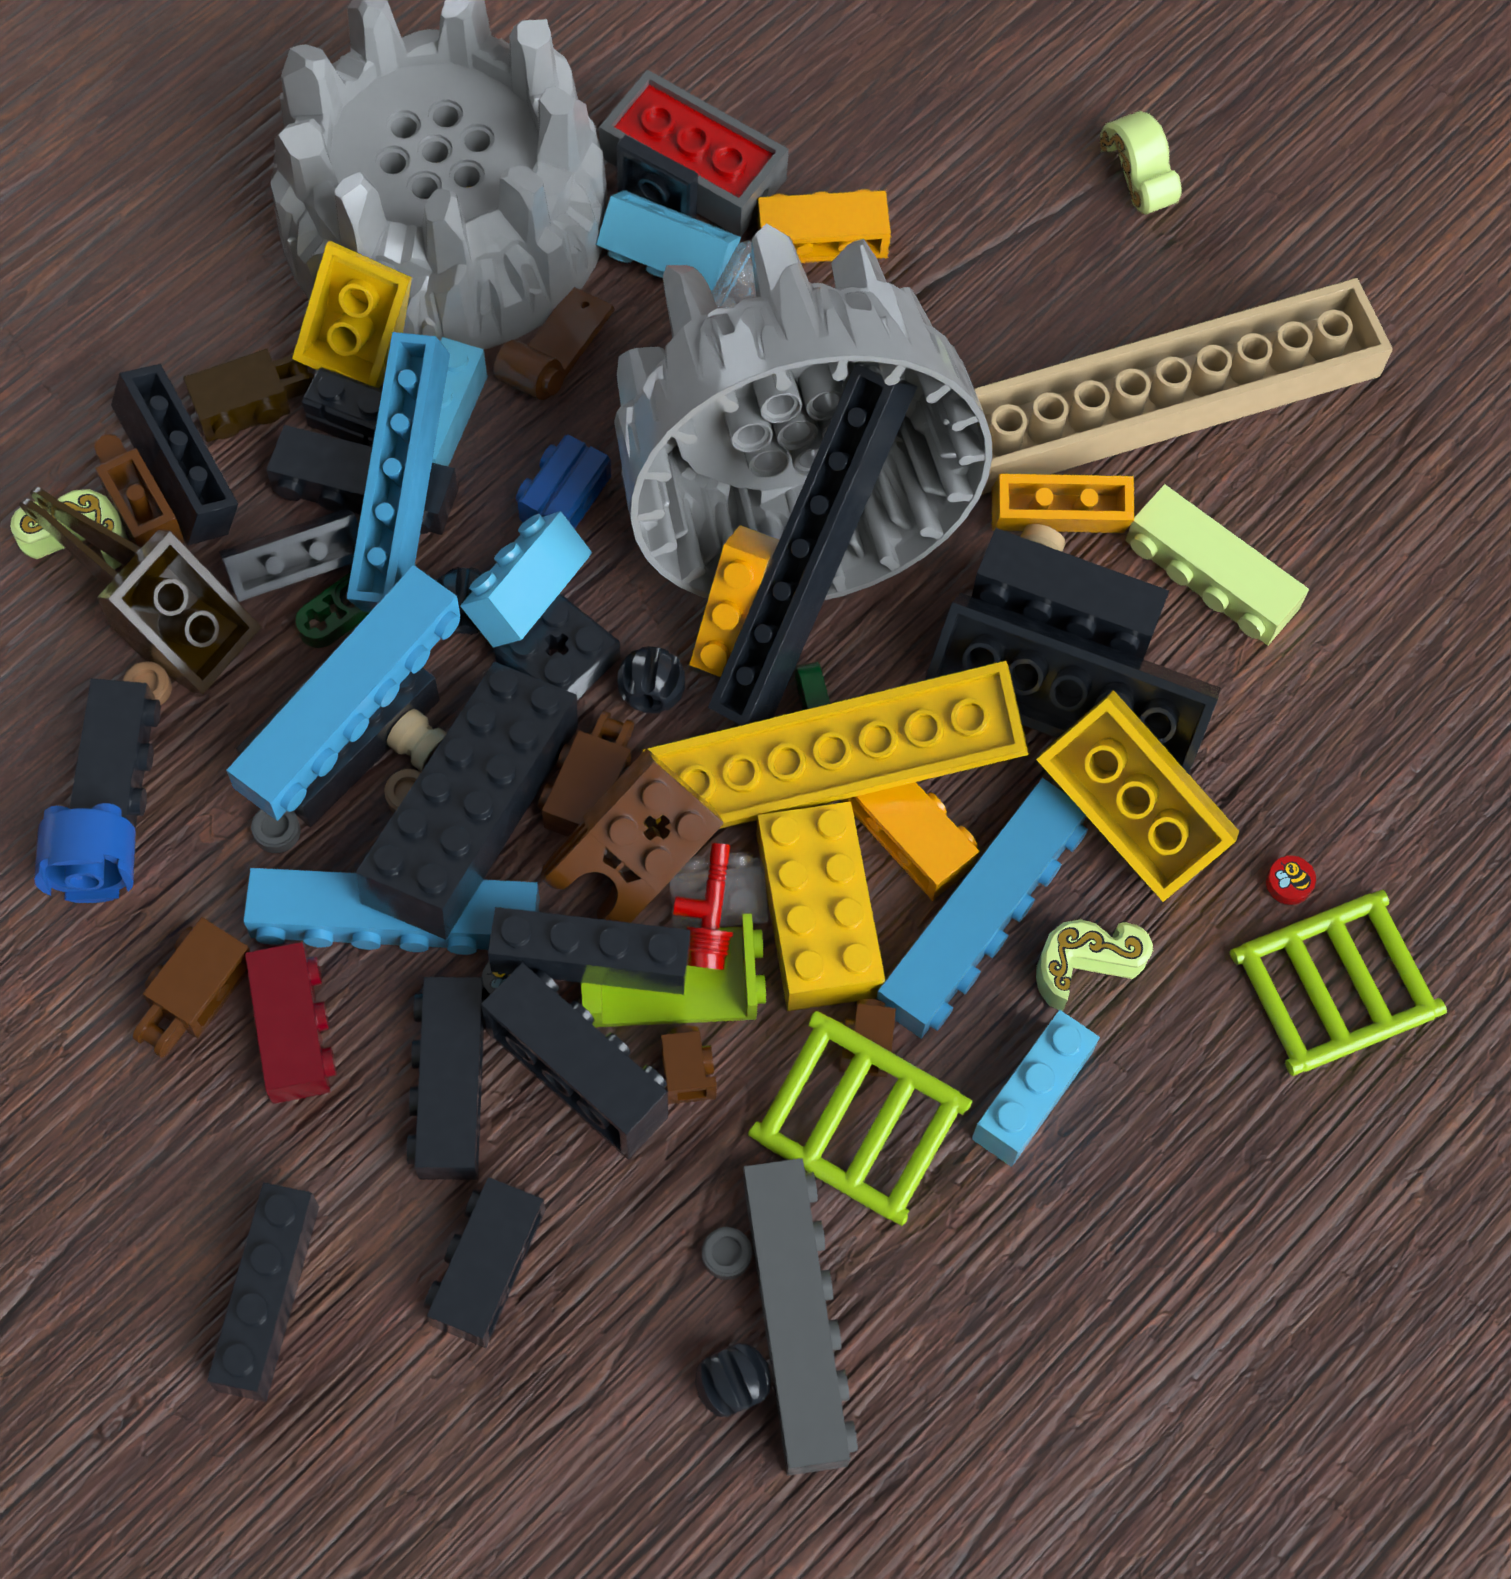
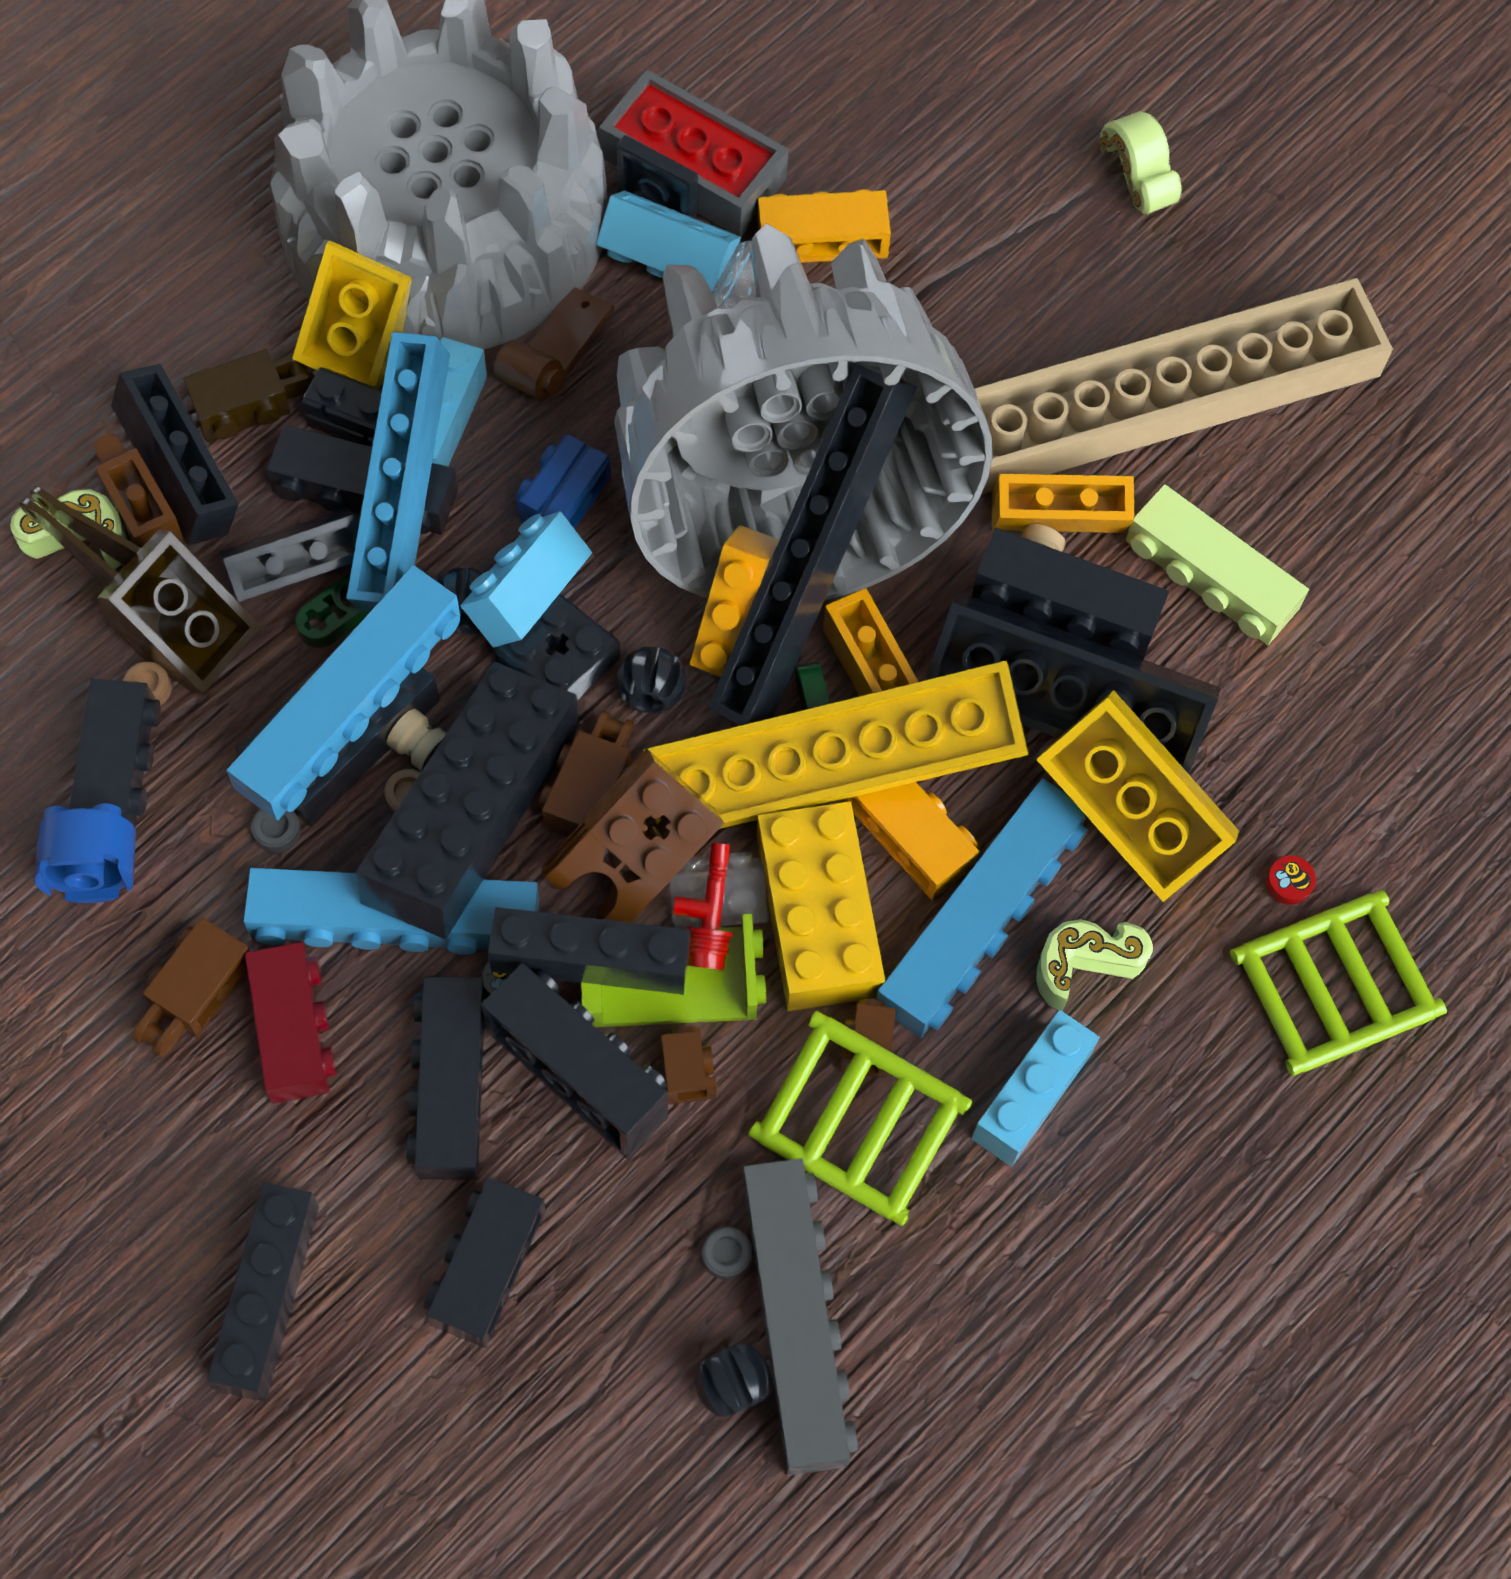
none -> light orange brick [823,588,918,697]

